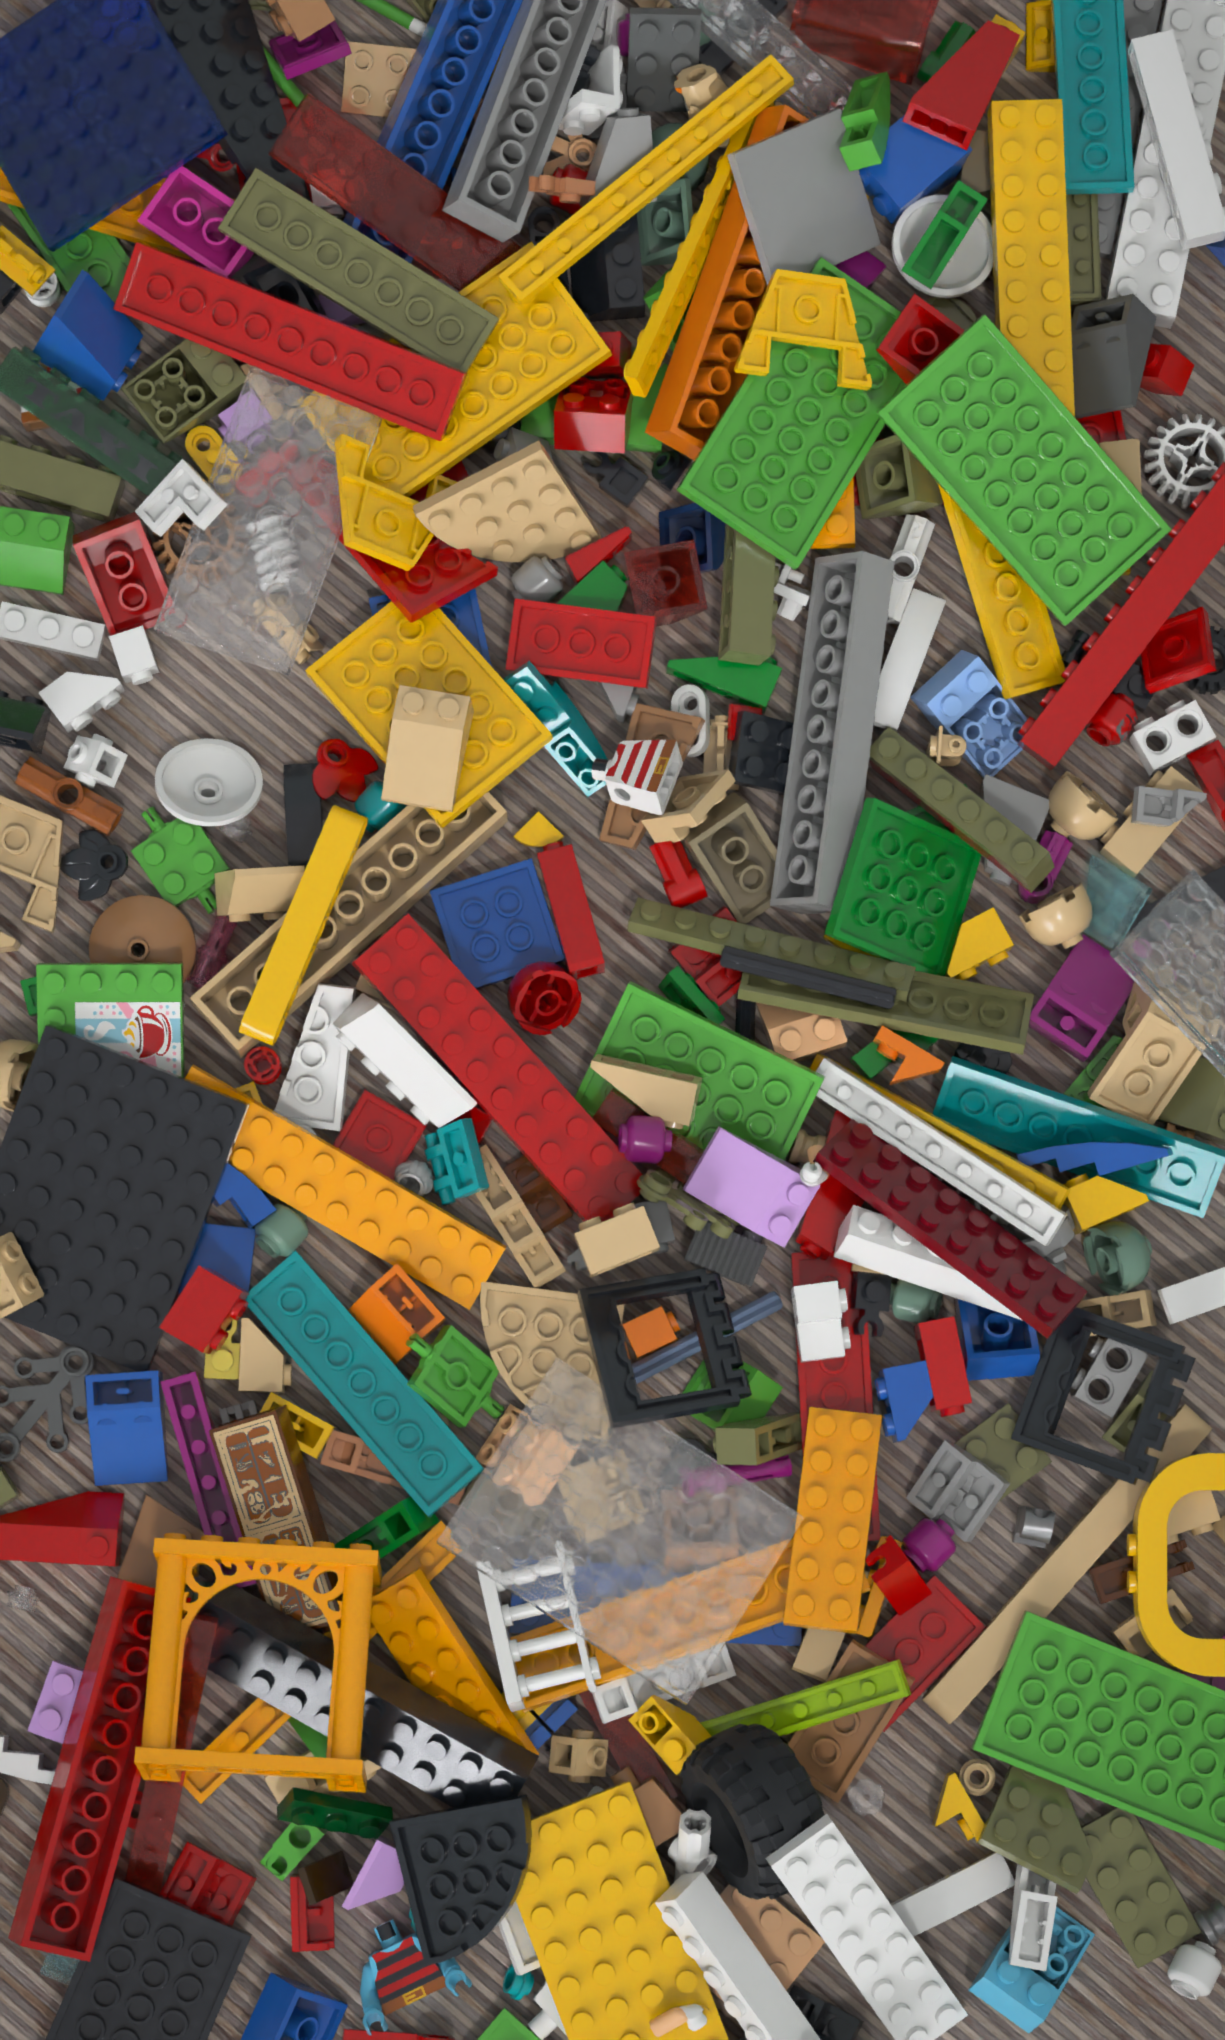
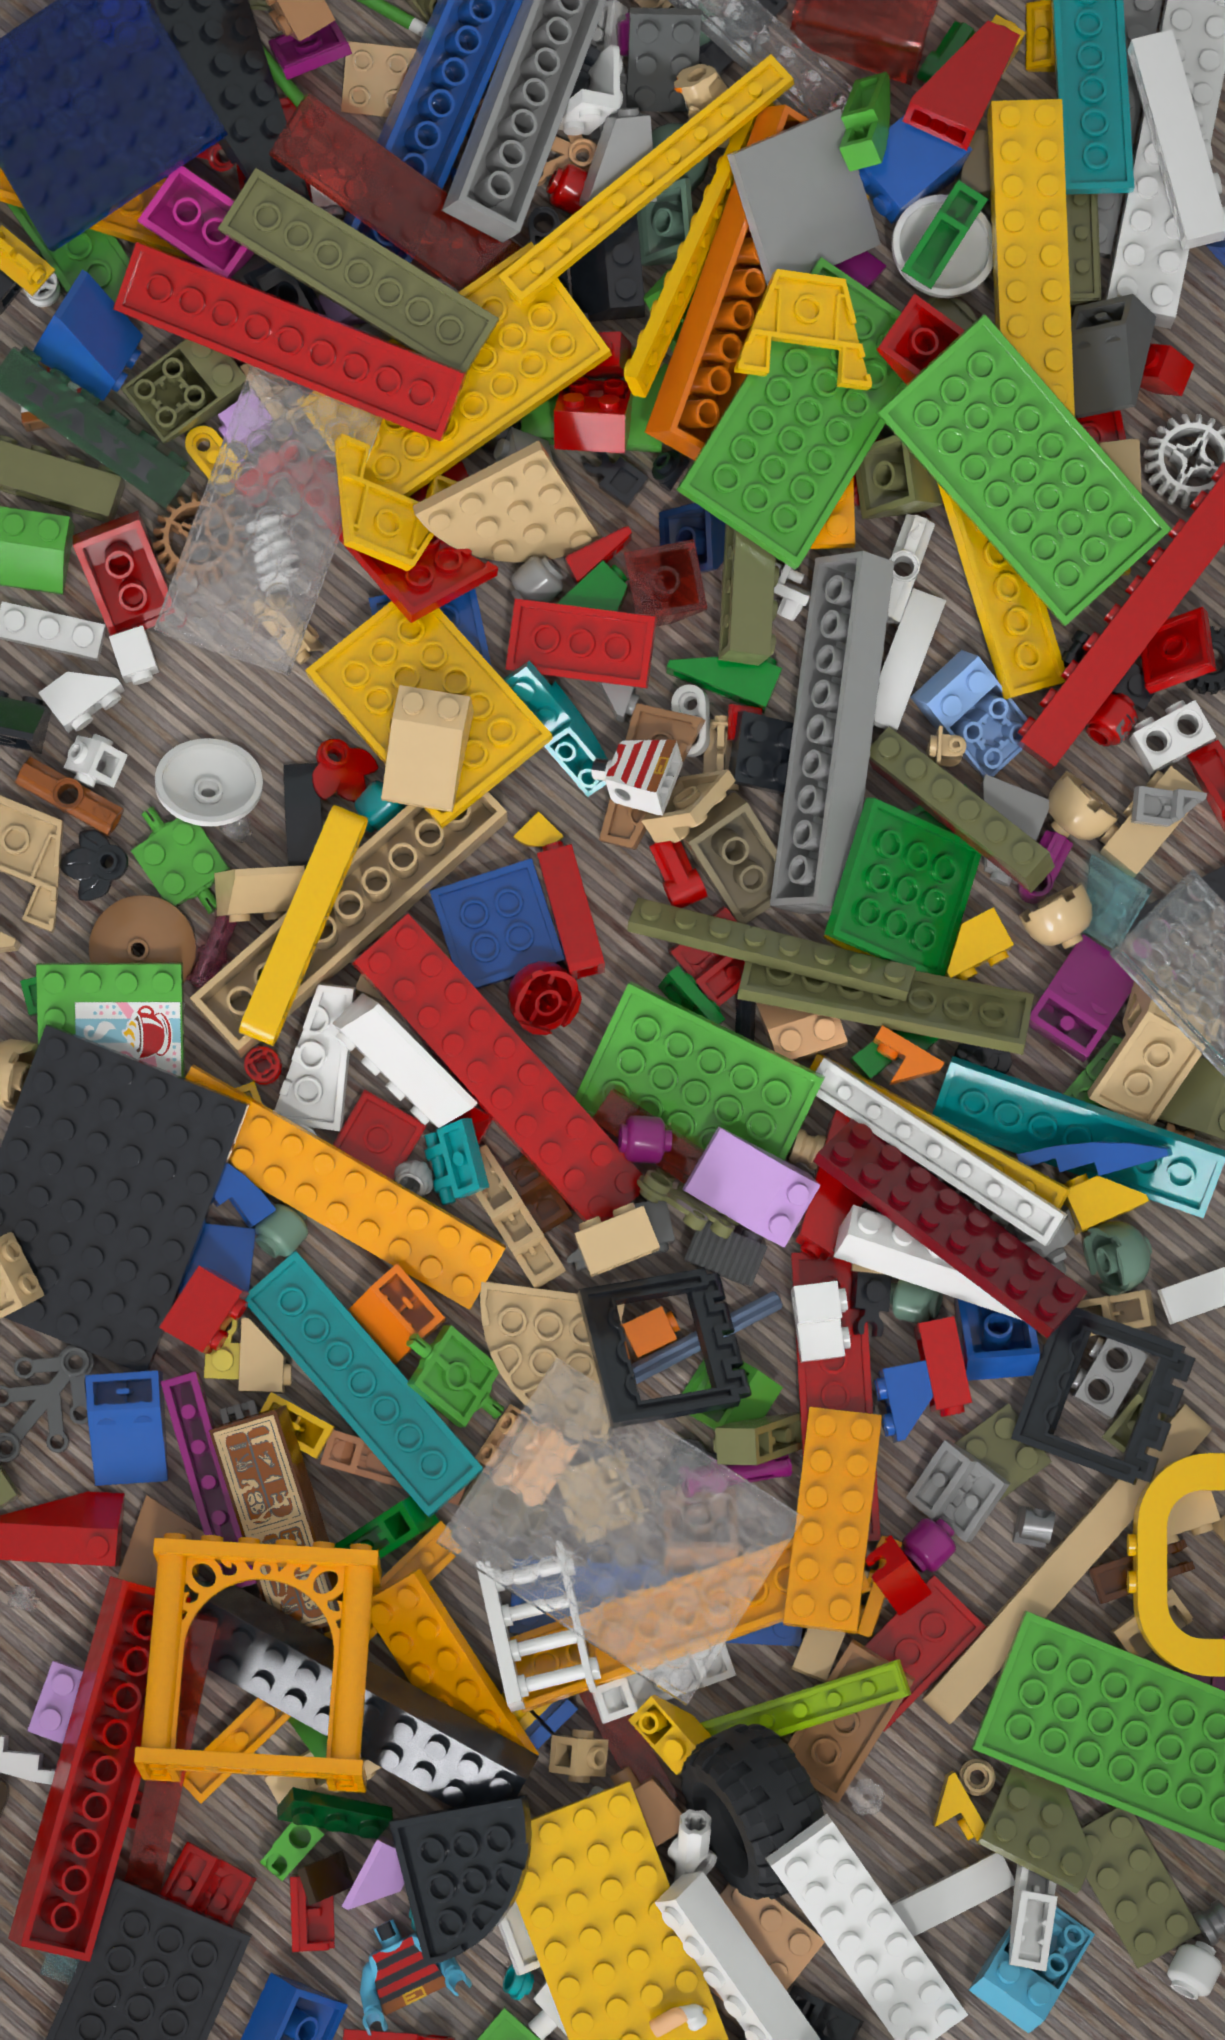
white plate [135,459,228,537] -> none
nougat plate [528,175,596,204] -> none
tan slope [590,1054,702,1129] -> none
black axle [720,946,897,1009] -> none
white arm [800,1145,830,1187] -> none

